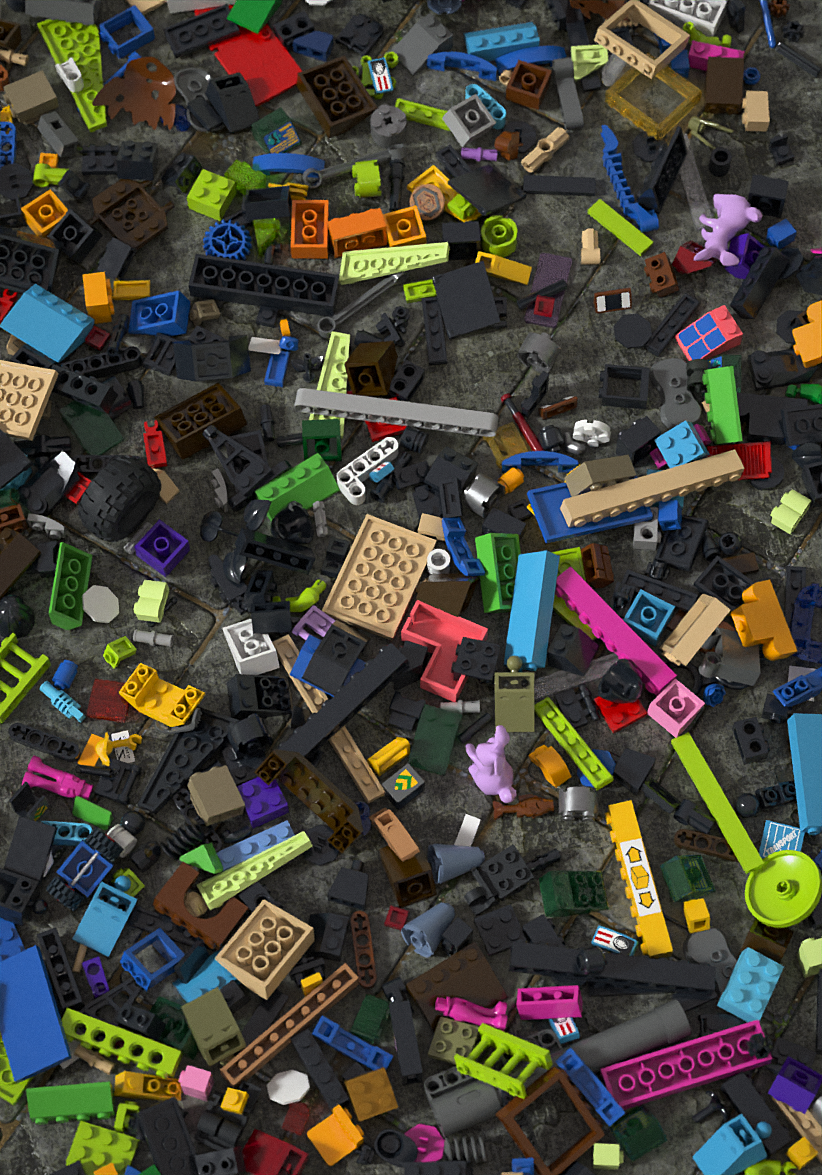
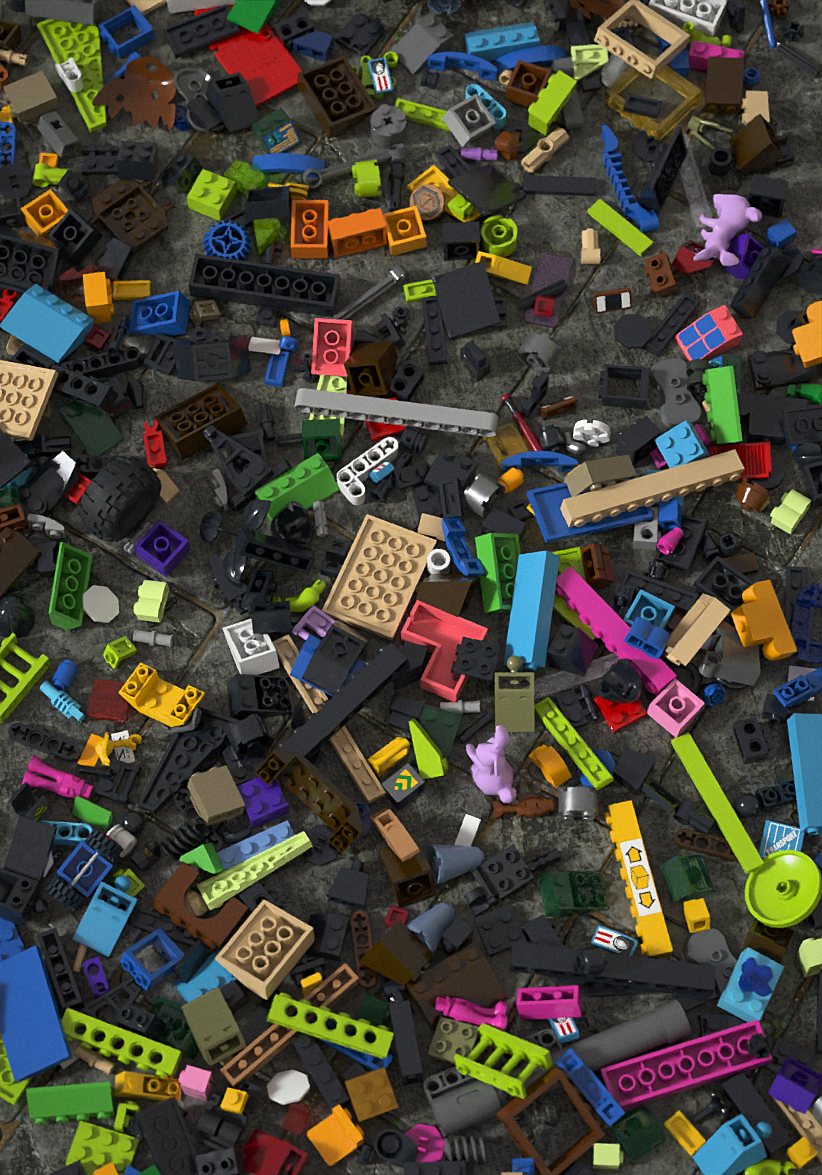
yellowish green wing [340,242,450,285] -> none
none -> clear red slope [58,263,97,284]
none -> lime brick [267,993,394,1059]
none -> coral slope [311,318,354,376]
none -> dark brown slope [360,920,434,986]
none -> lime slope [409,719,448,779]
none -> black wheel [421,69,439,90]
none -> black piece [460,340,491,380]
none -> lime wedge [528,70,577,136]
none -> black tile [623,94,662,119]
none -> blue brick [624,617,671,659]
none -> dark pink cone [657,527,684,555]
none -> yellow tile [664,1110,707,1157]
none -> dark brown slope [728,114,784,176]
none -> reddish brown cone [735,478,774,514]
none -> clear blue plate [739,957,773,997]

